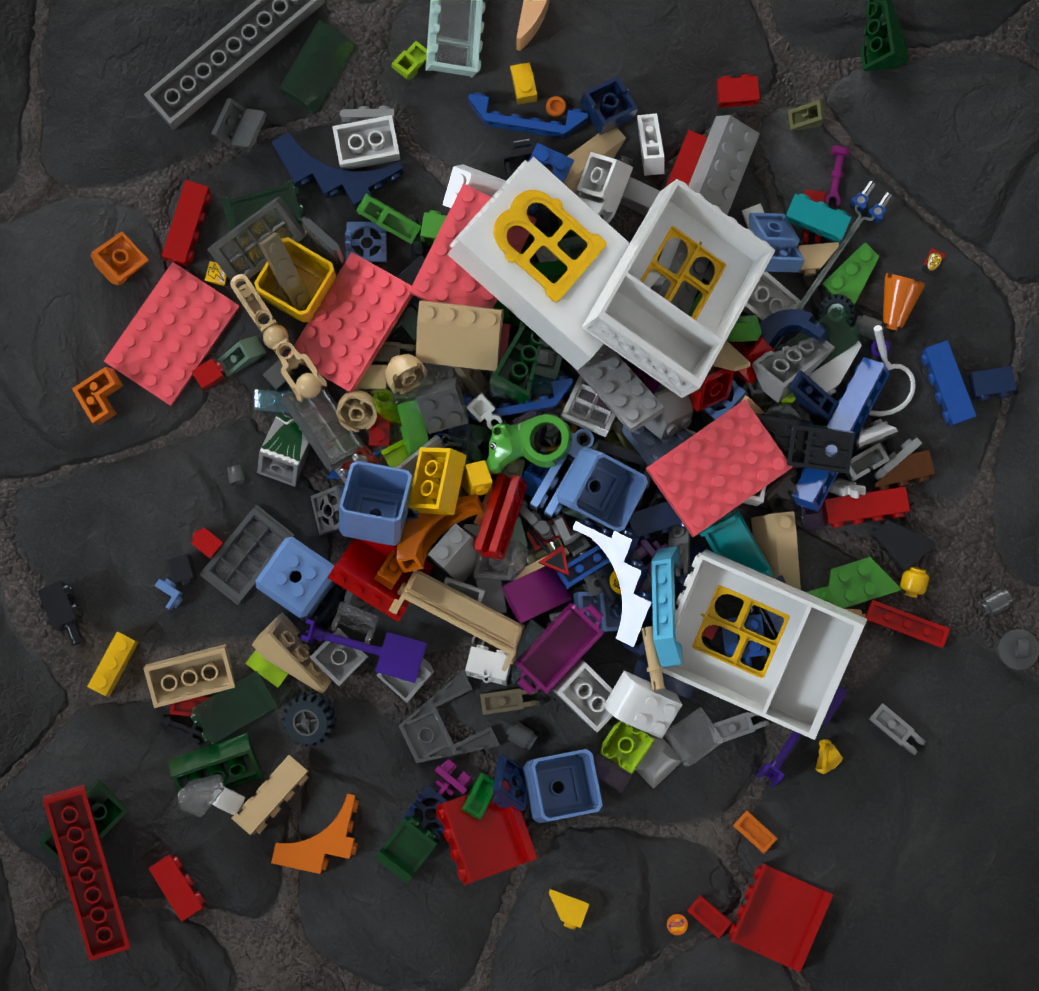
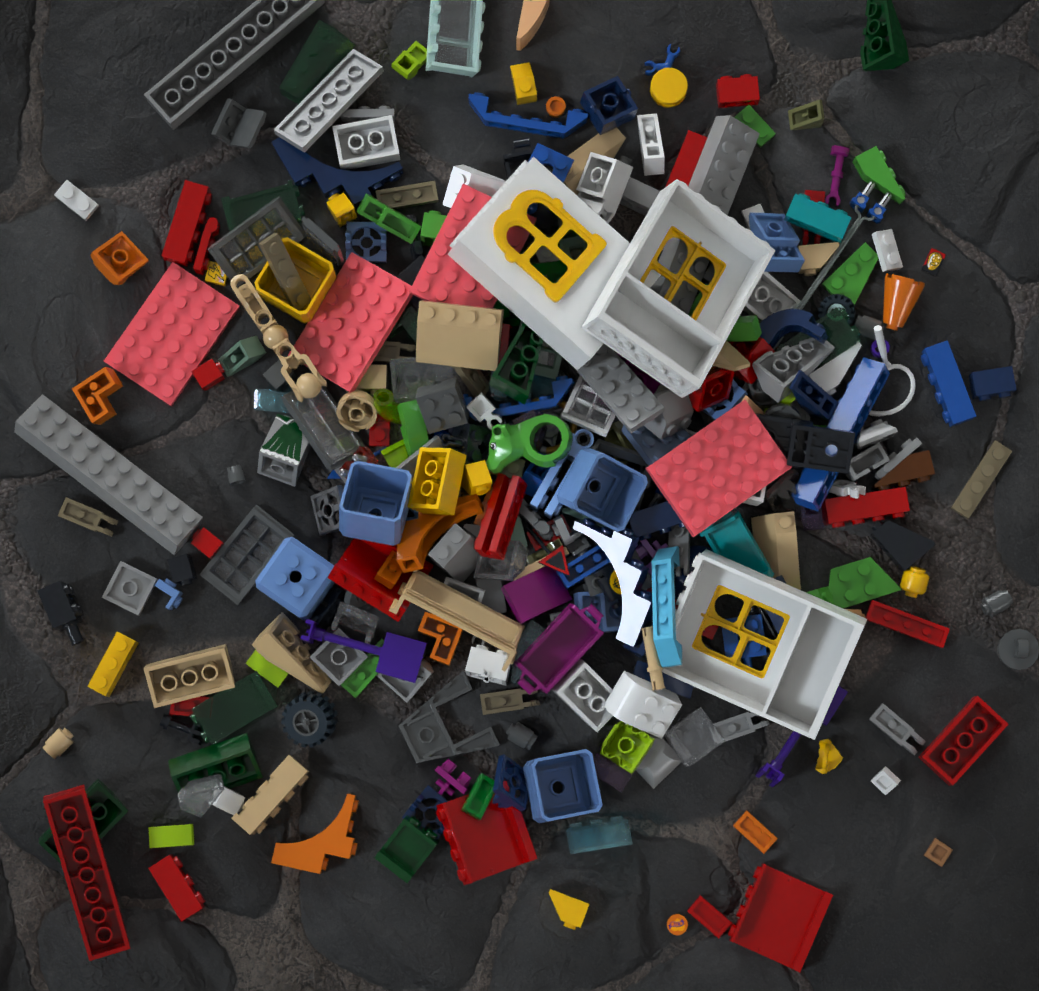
tan cylinder [385,354,427,394] -> none
none -> light grey brick [14,394,203,555]
none -> tan brick [43,728,74,759]
none -> white plate [54,180,99,221]
none -> dark tan hinge [58,497,118,537]
none -> light grey plate [102,561,158,616]
none -> lime slope [148,824,194,848]
none -> red hinge [193,217,220,275]
none -> light grey plate [274,49,384,153]
none -> yellow slope [326,192,357,227]
none -> bright green plate [341,639,384,698]
none -> dark tan plate [376,181,439,209]
none -> orange brick [418,611,463,666]
none -> clear light blue slope [565,816,633,854]
none -> blue arm [645,44,680,75]
none -> yellow head [650,68,688,108]
none -> bright green plate [734,105,776,148]
none -> bright green slope [853,146,906,204]
none -> white plate [871,766,901,795]
none -> white plate [872,229,903,272]
none -> red brick [918,696,1009,786]
none -> medium nougat tile [924,838,953,867]
none -> dark tan plate [950,440,1012,519]

